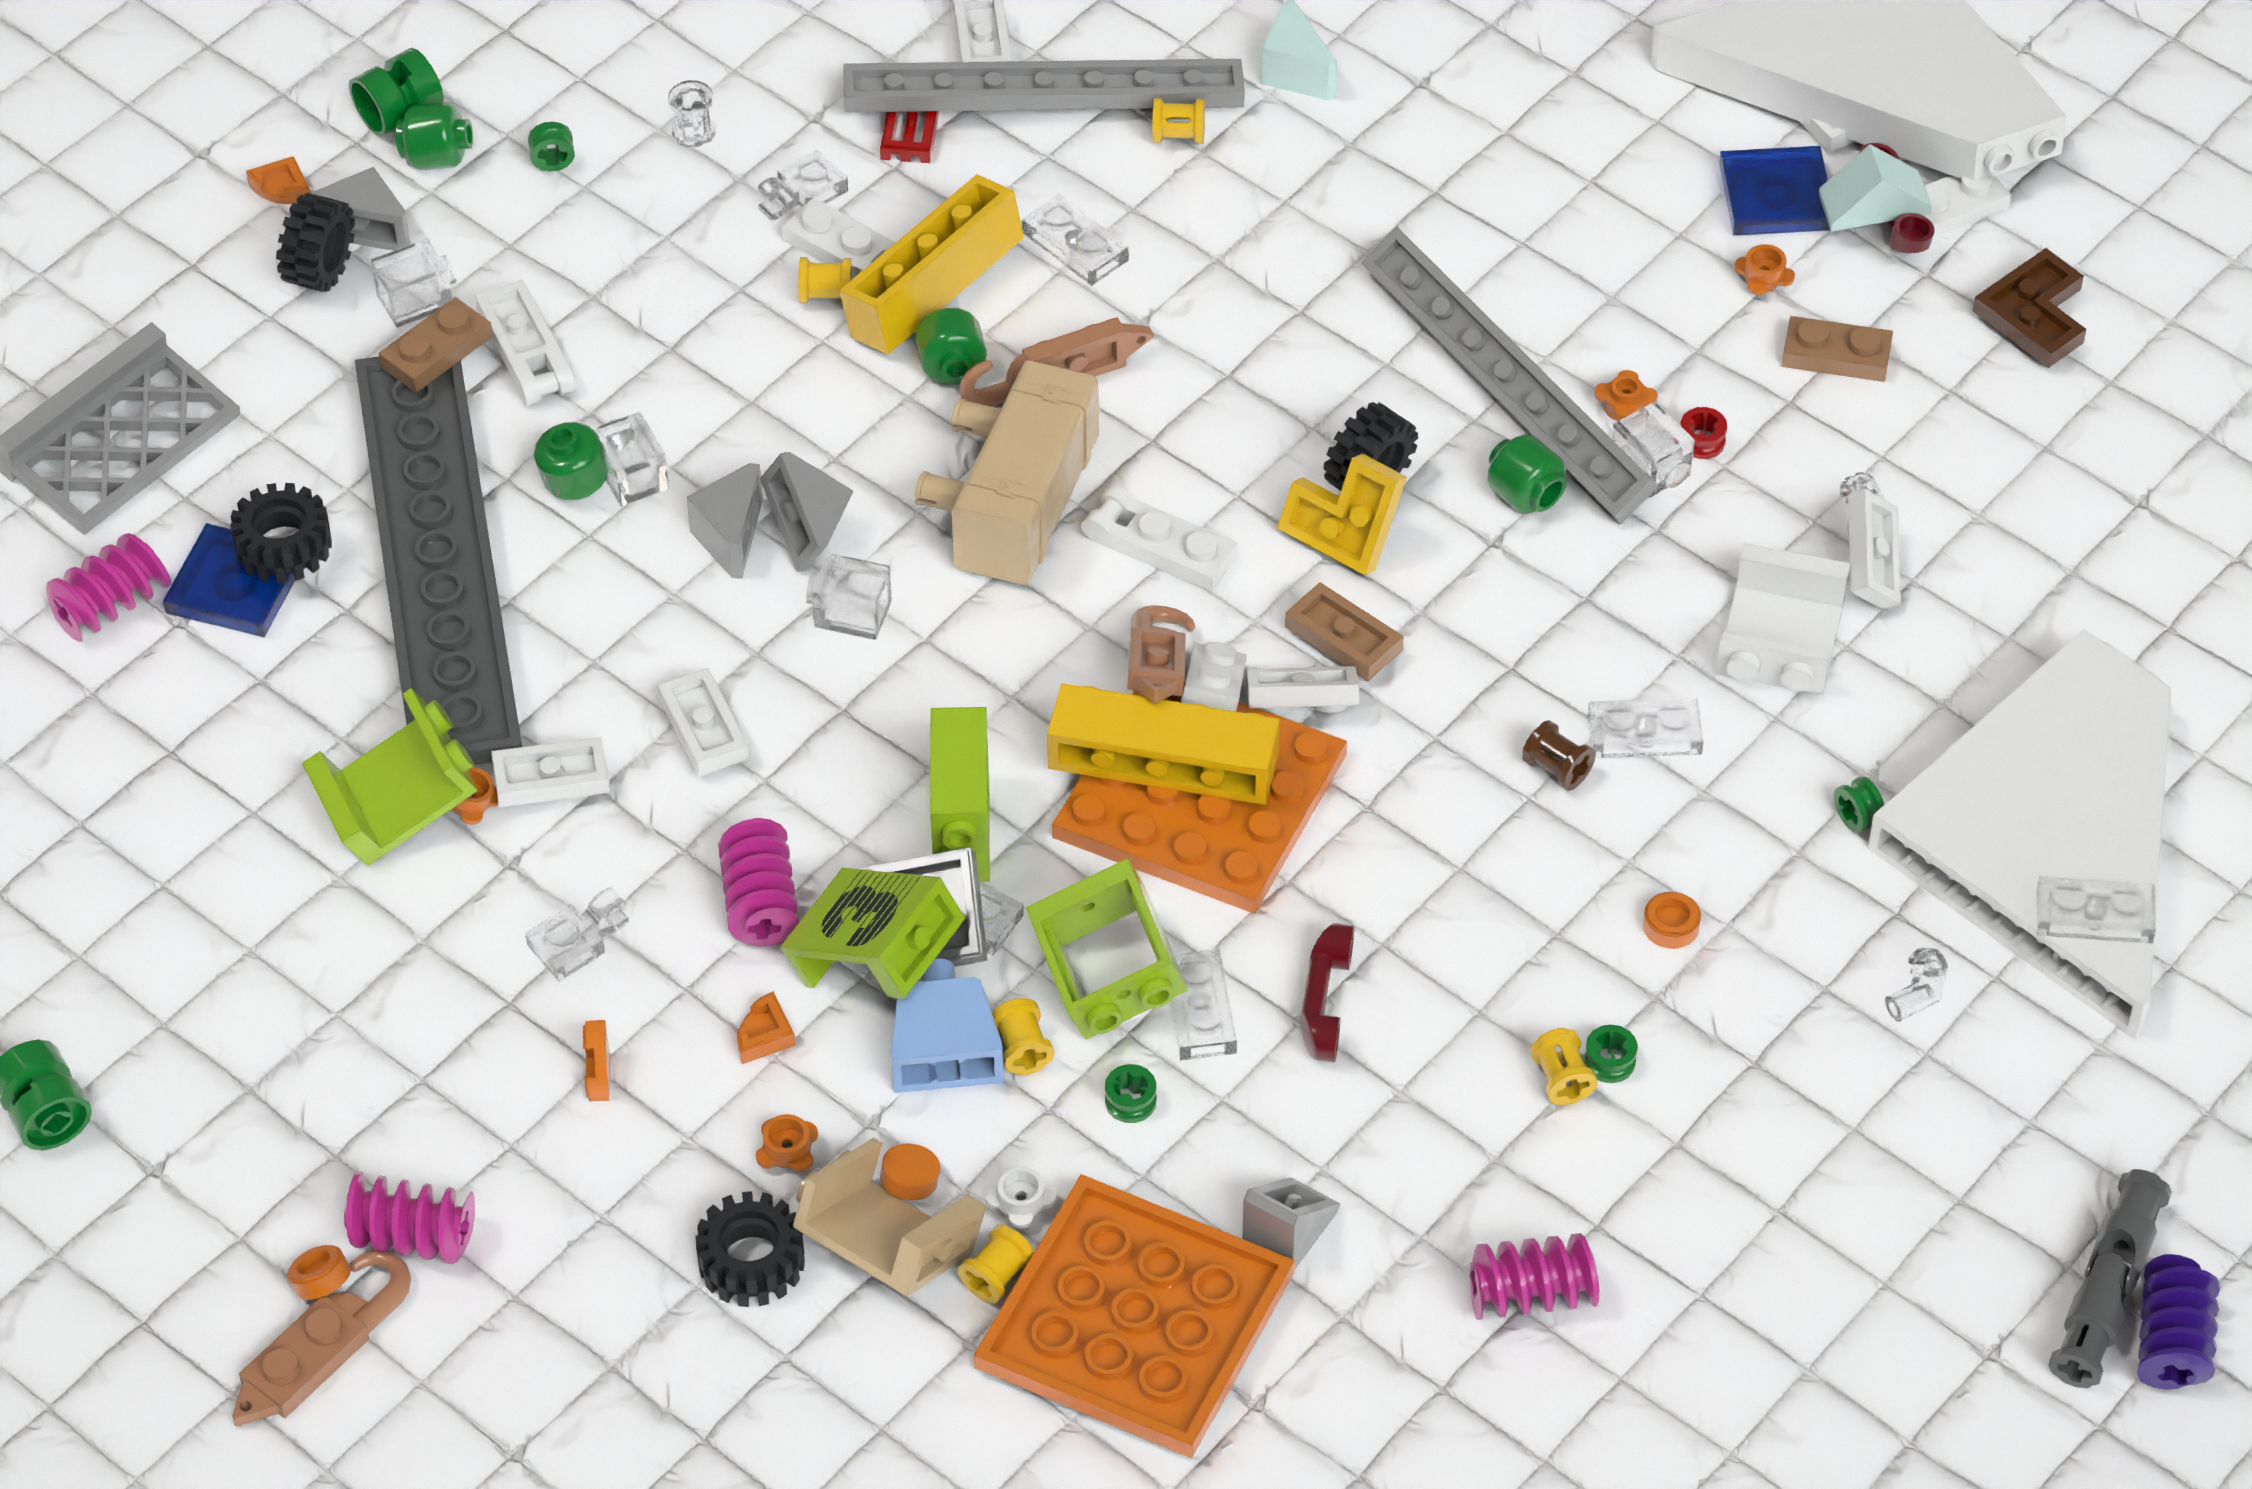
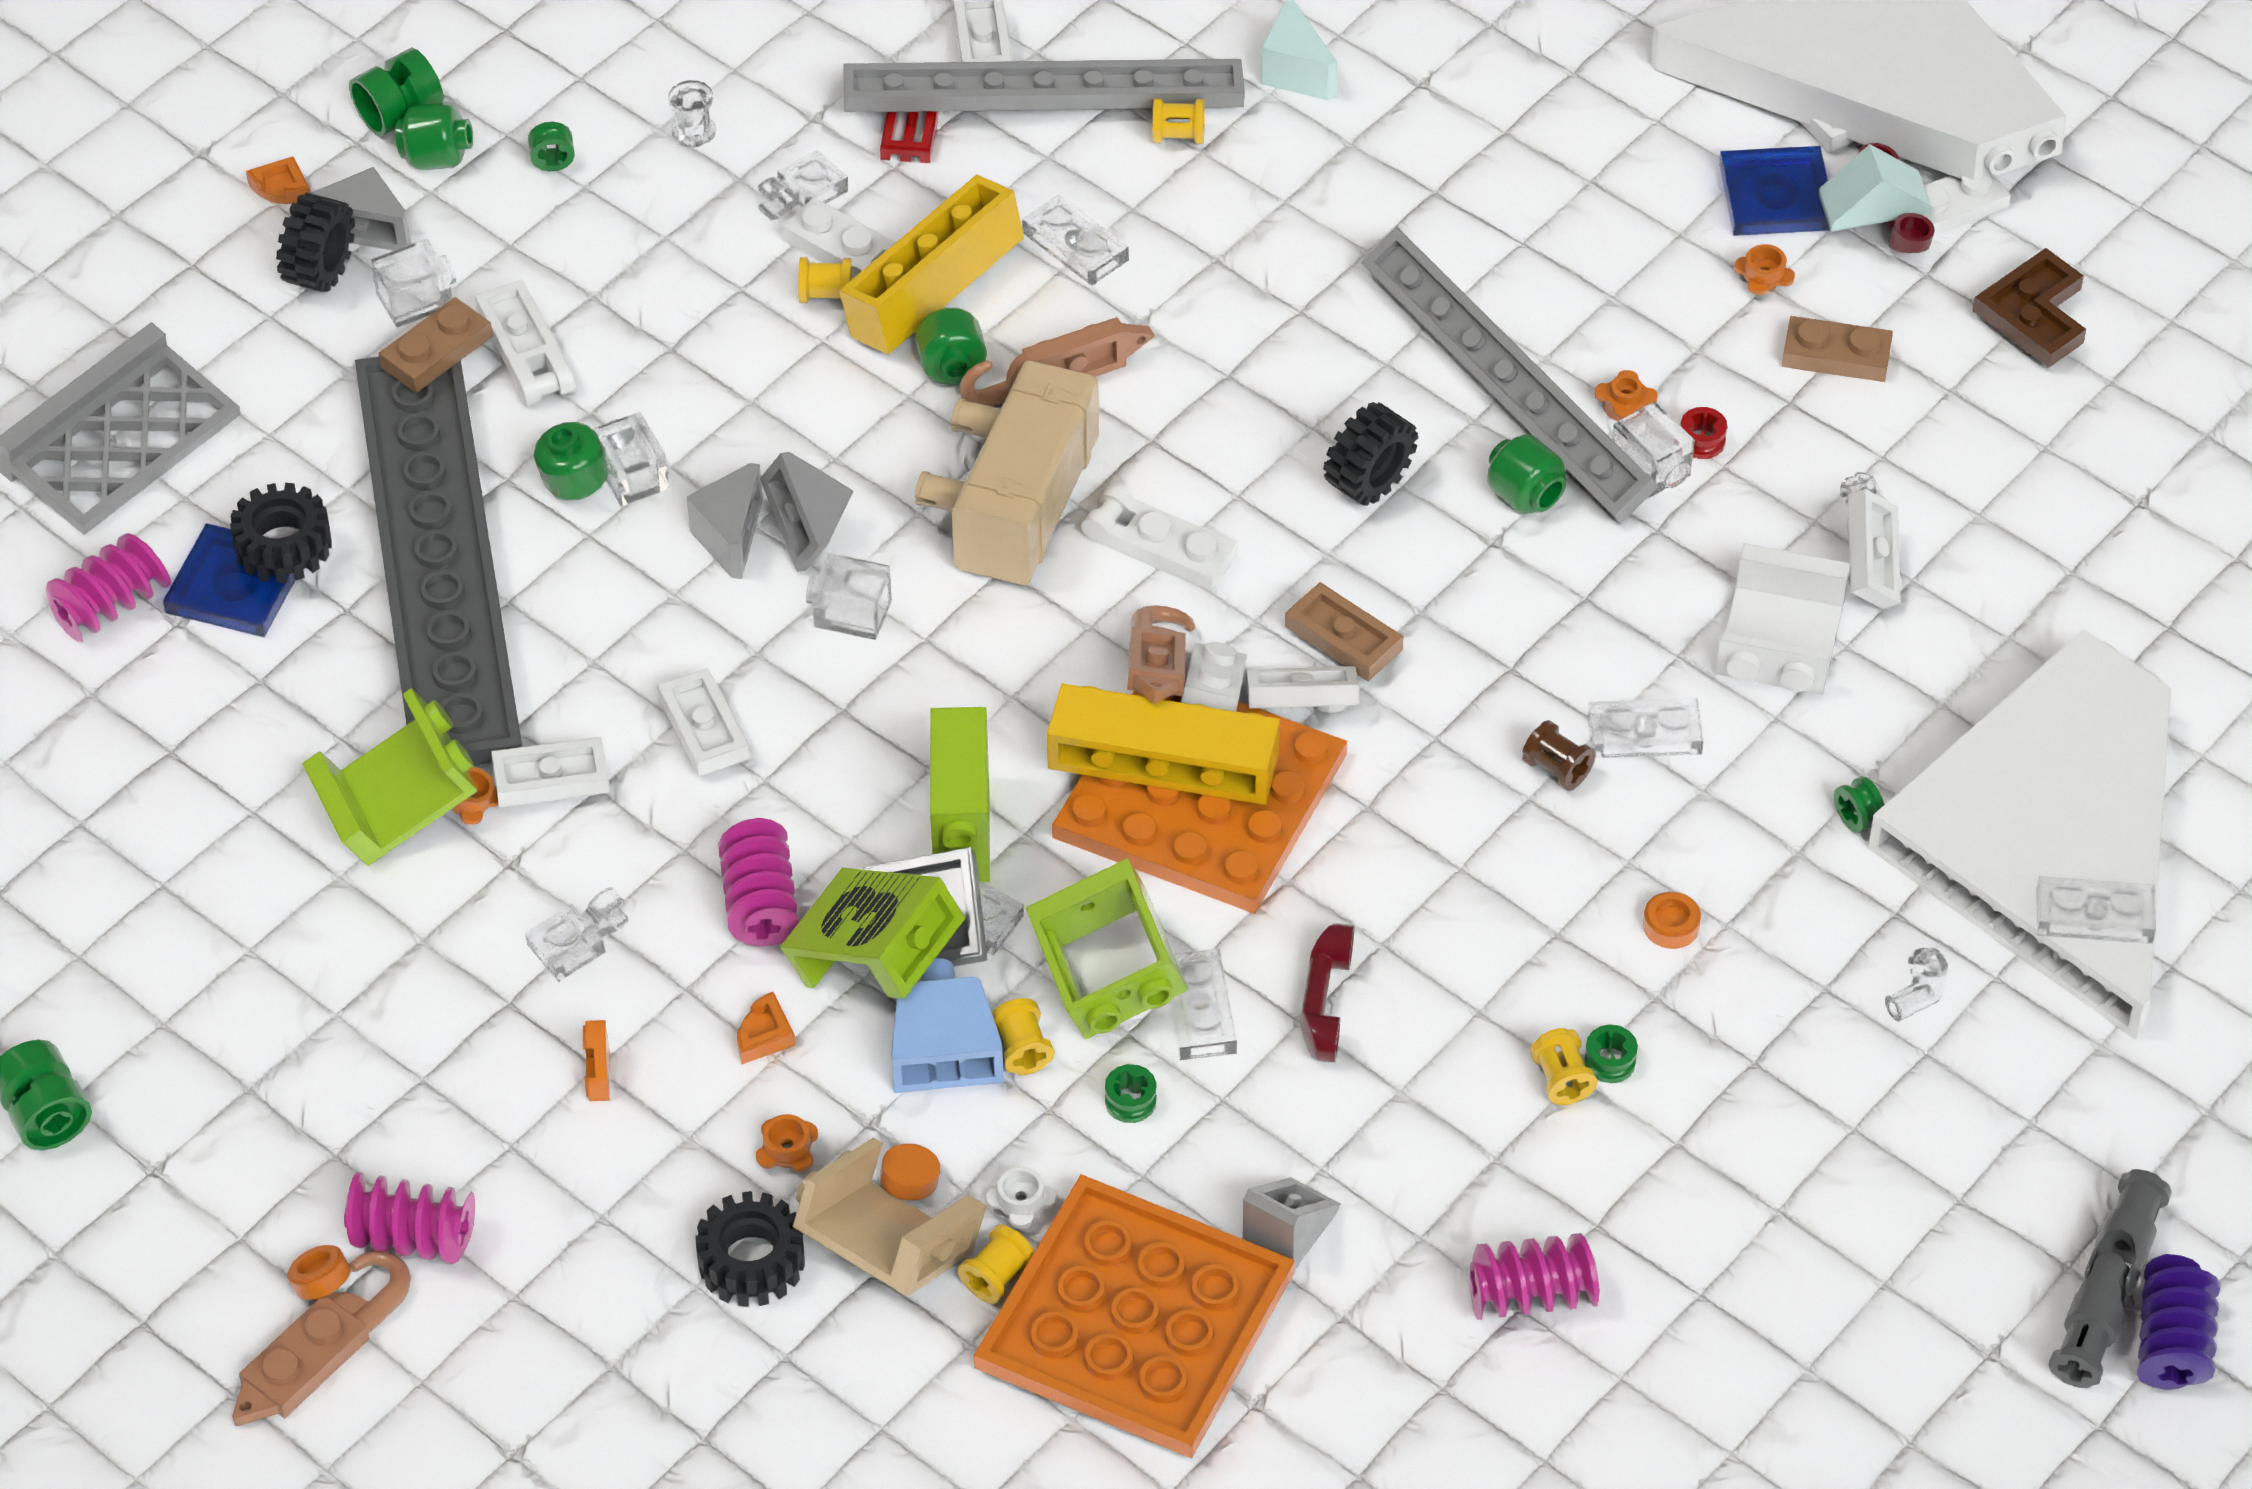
yellow plate [1277,453,1407,575] -> none

